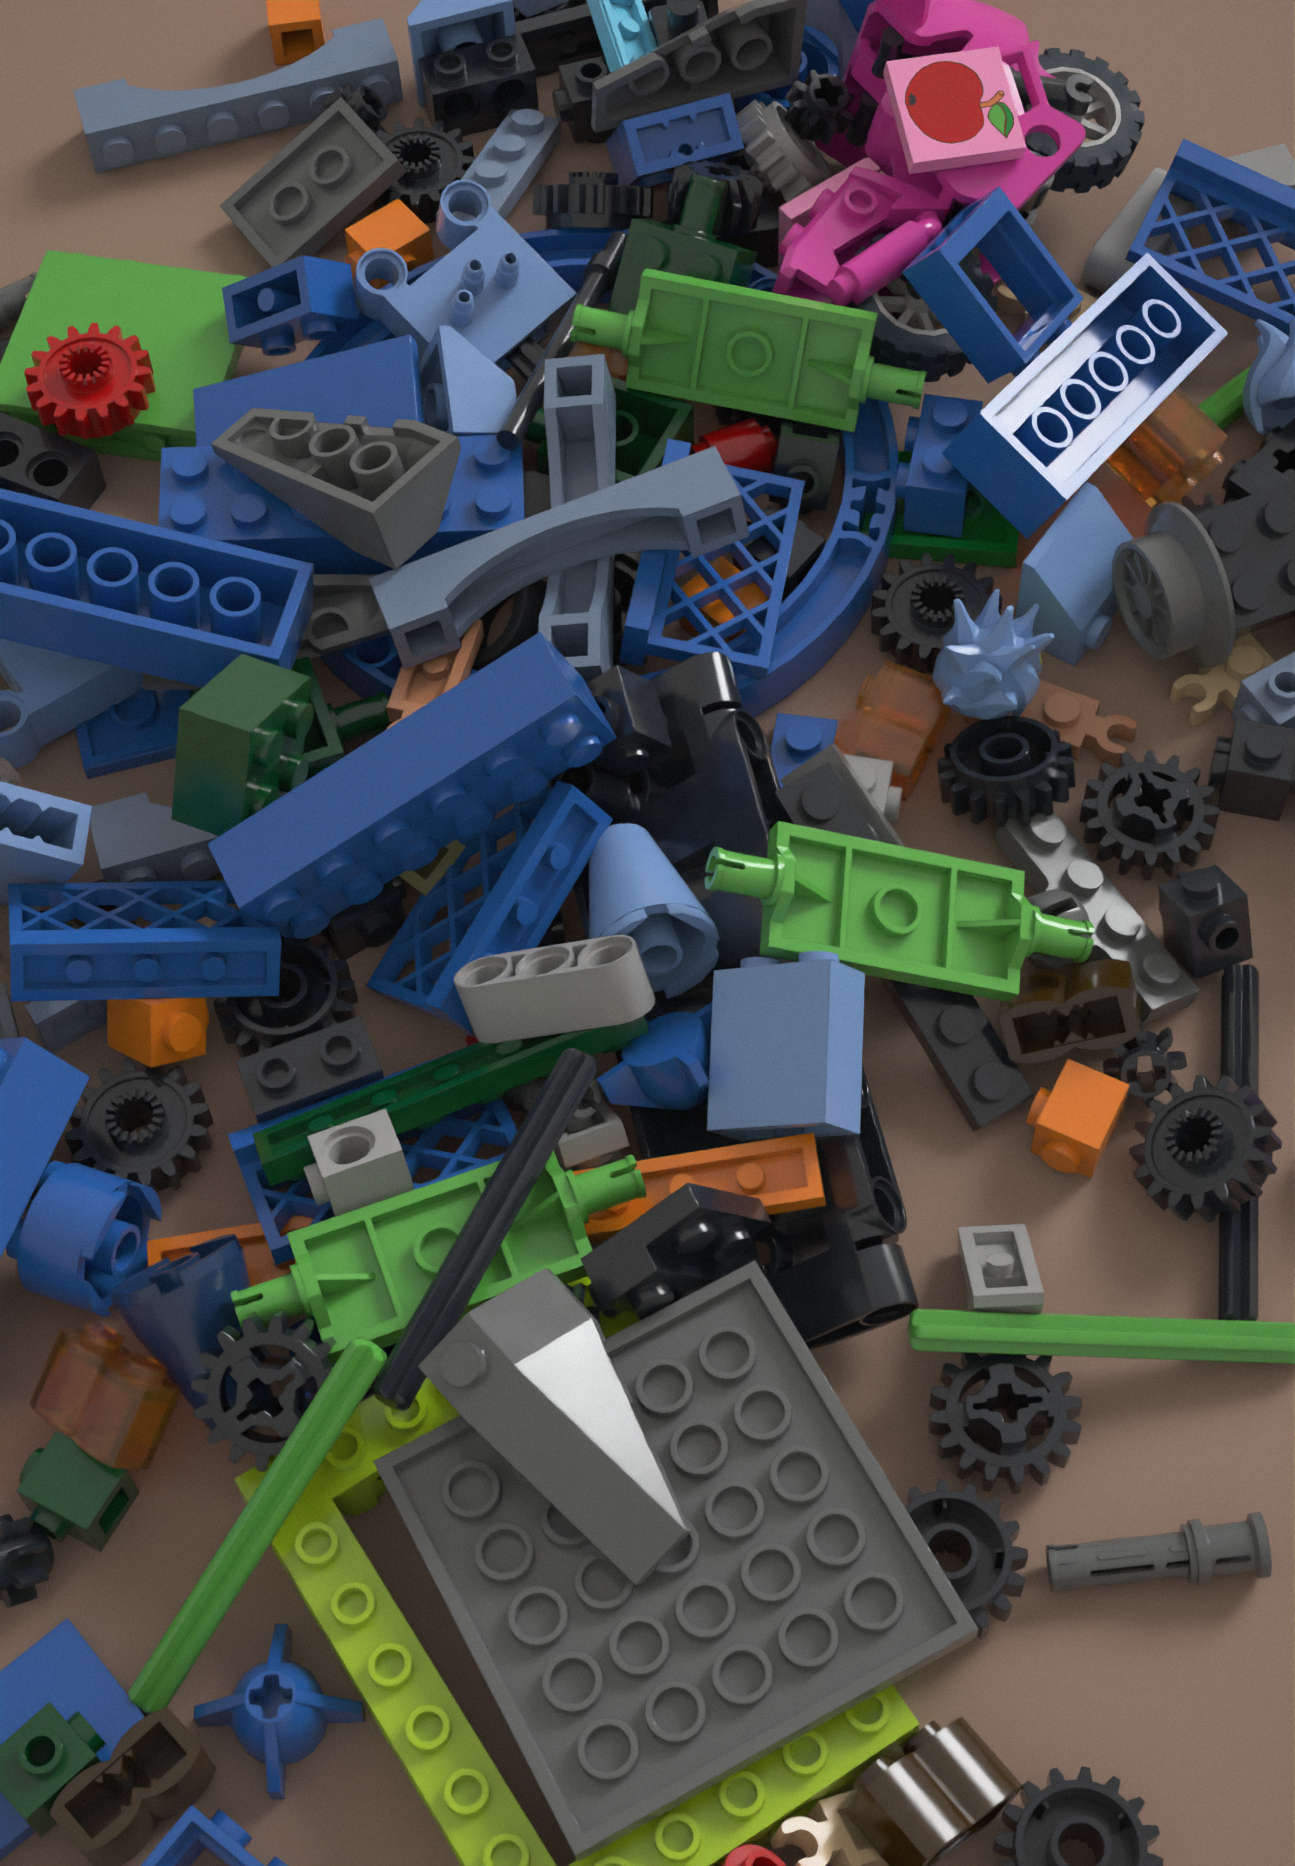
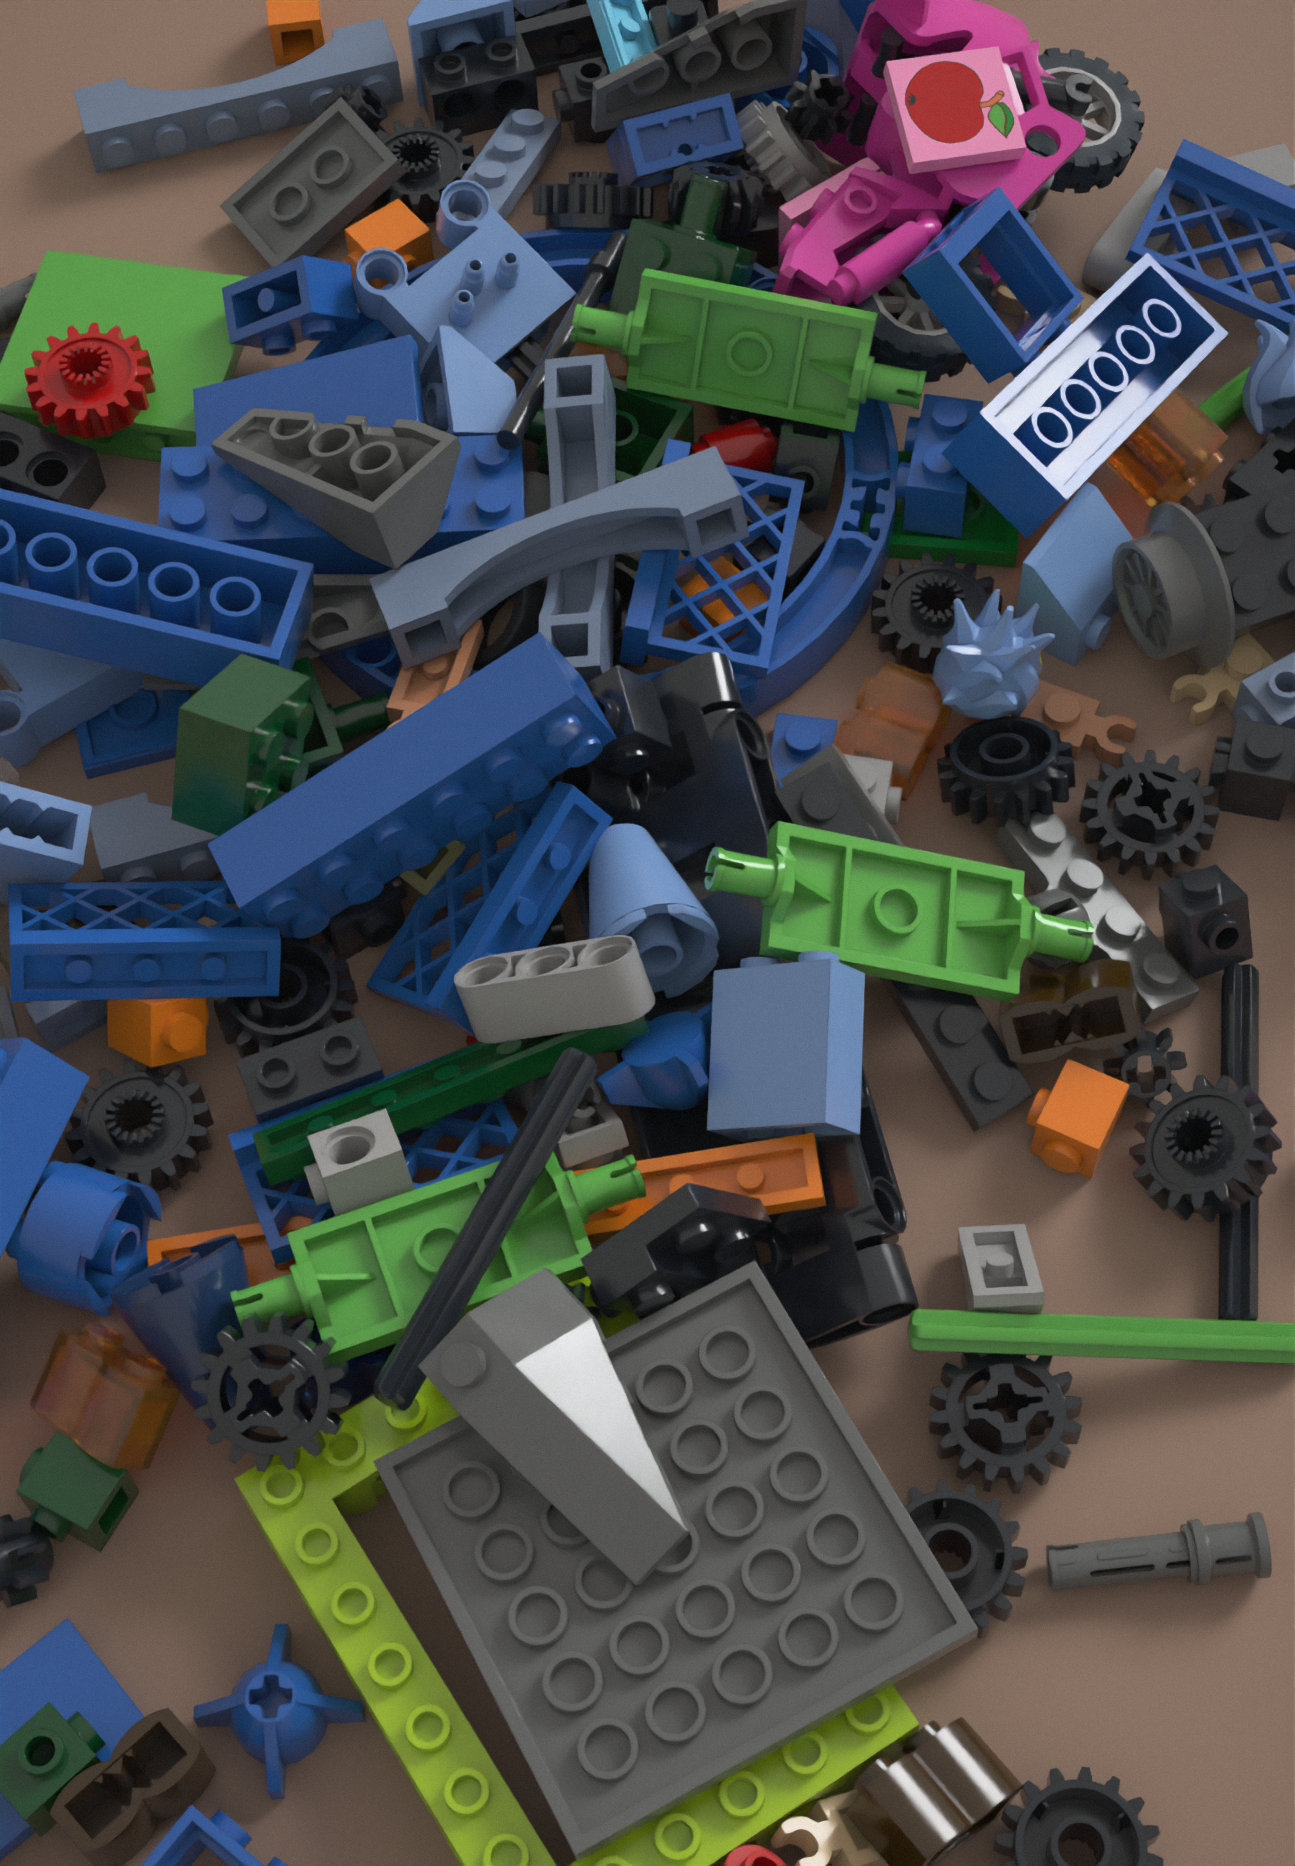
bright green axle [128,1336,387,1714] -> none

